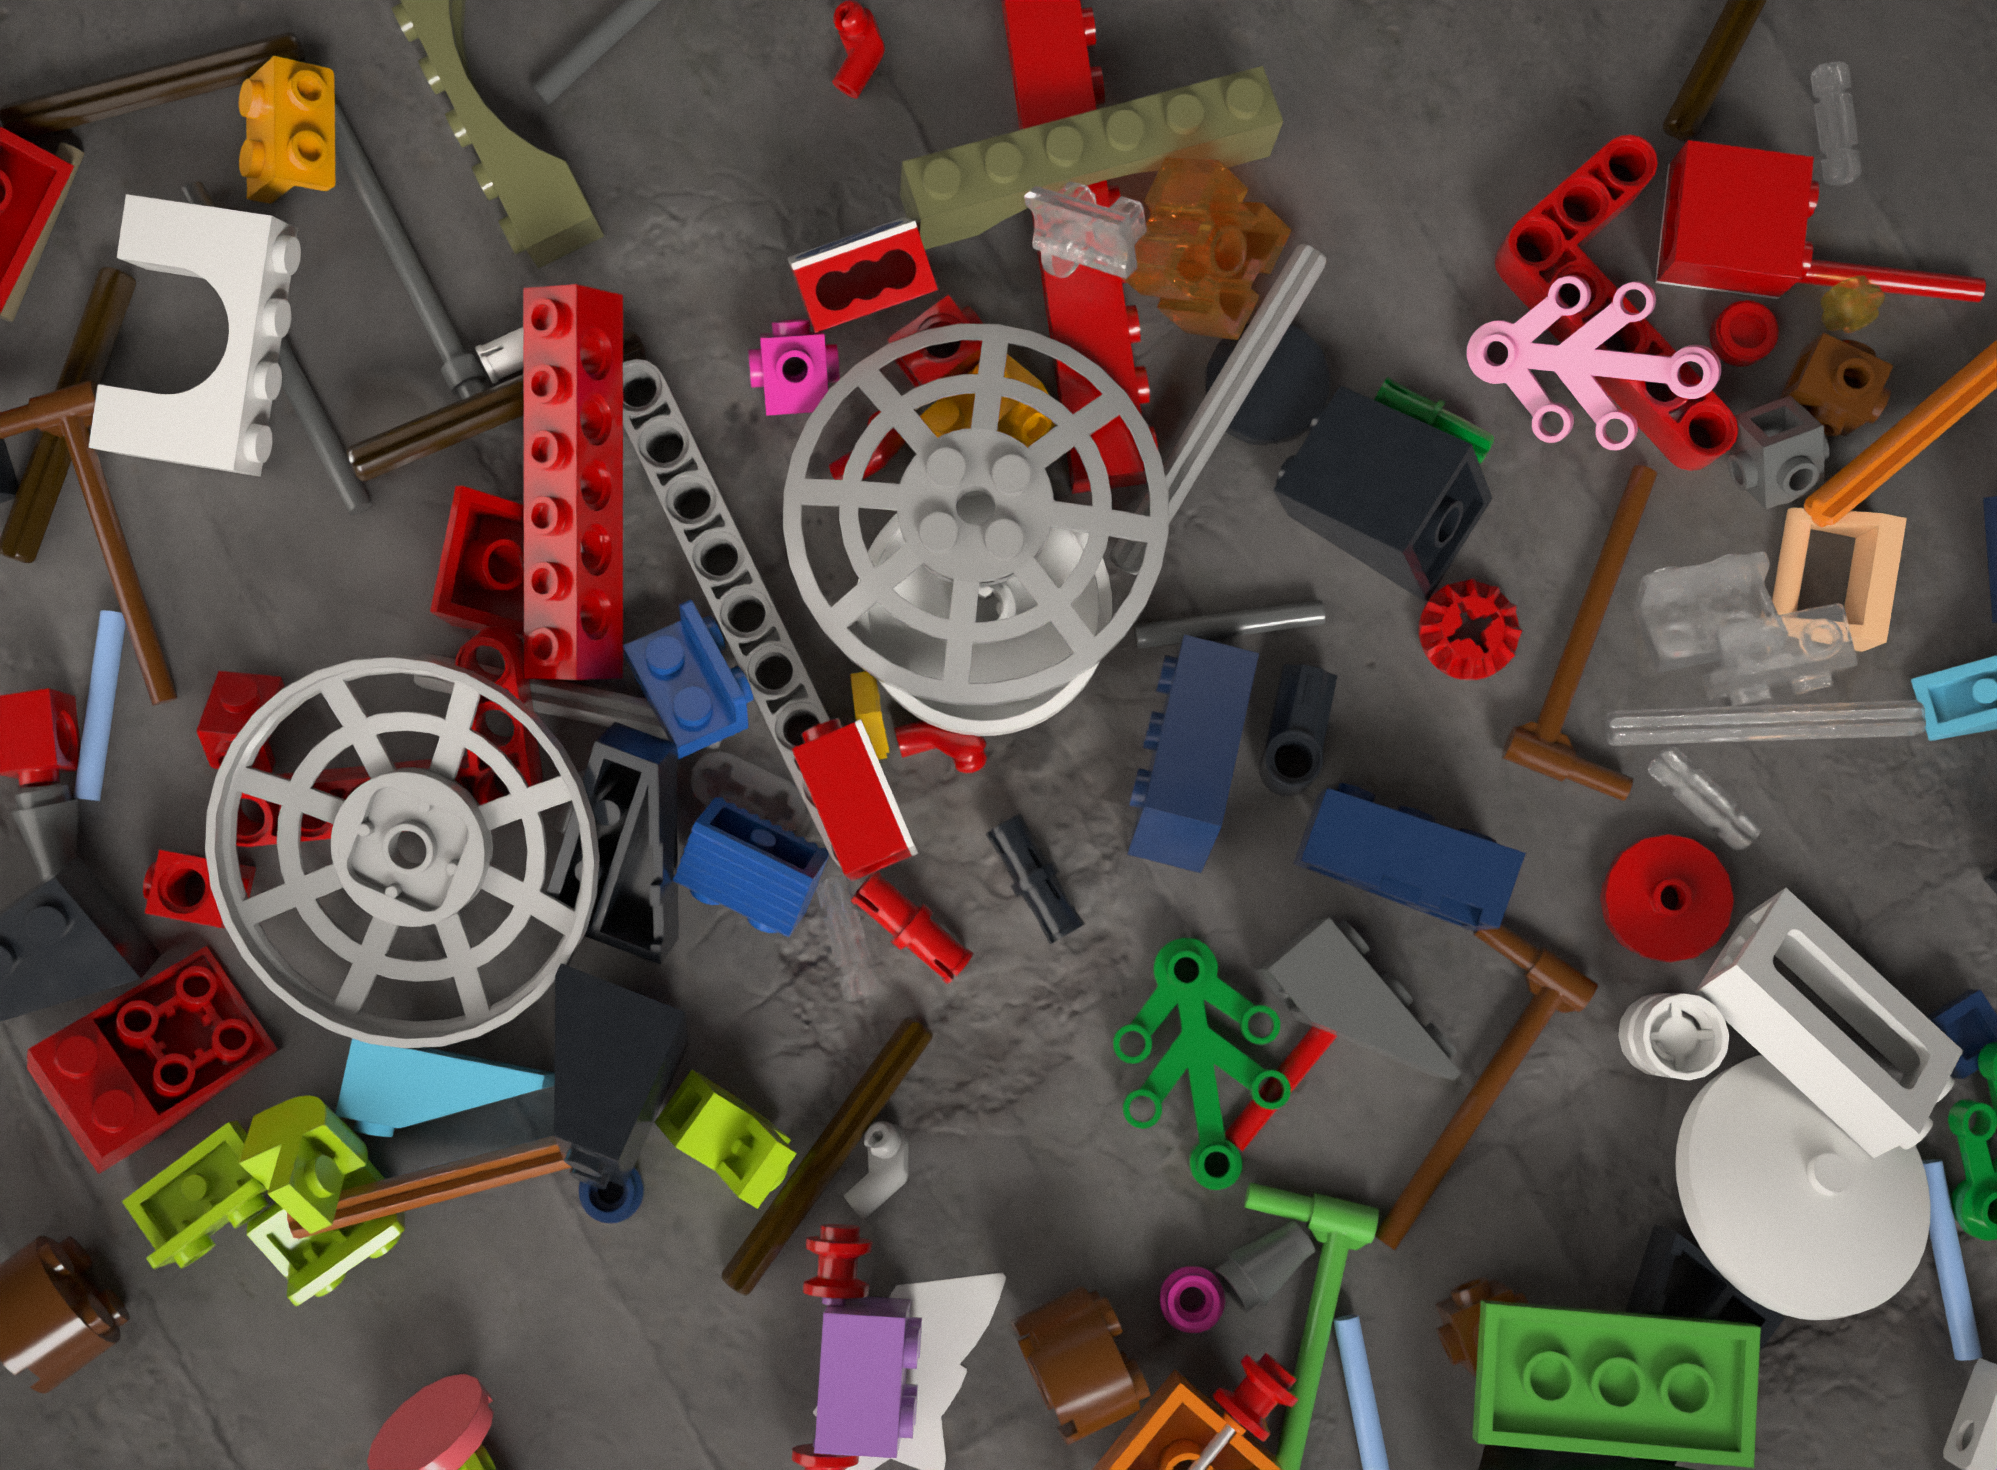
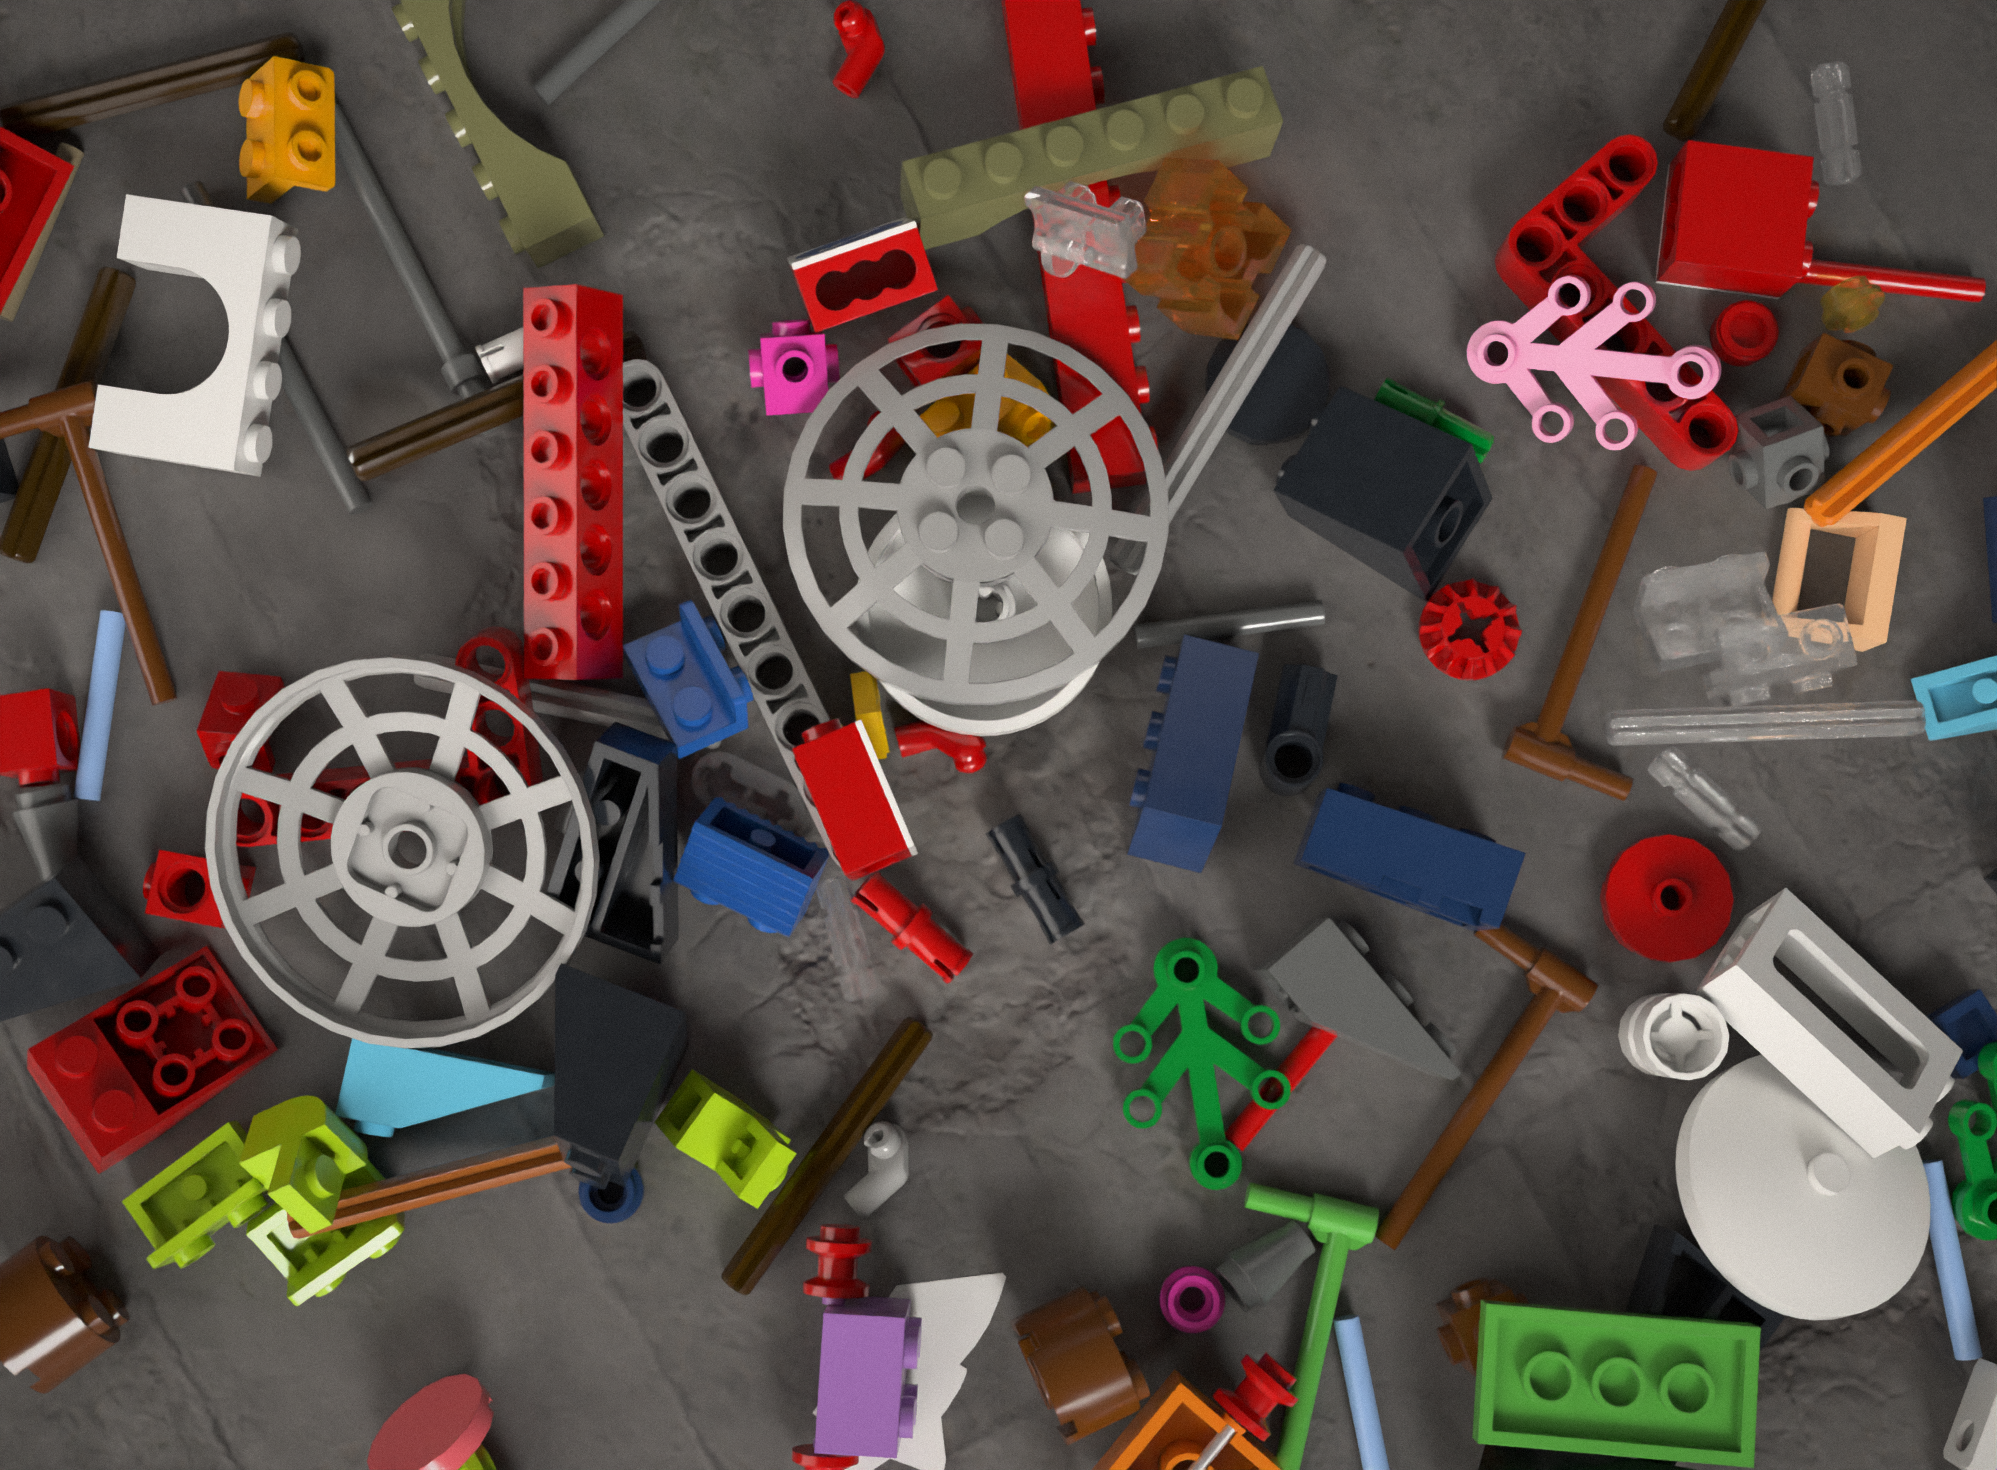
red slope [430,486,524,638] -> none

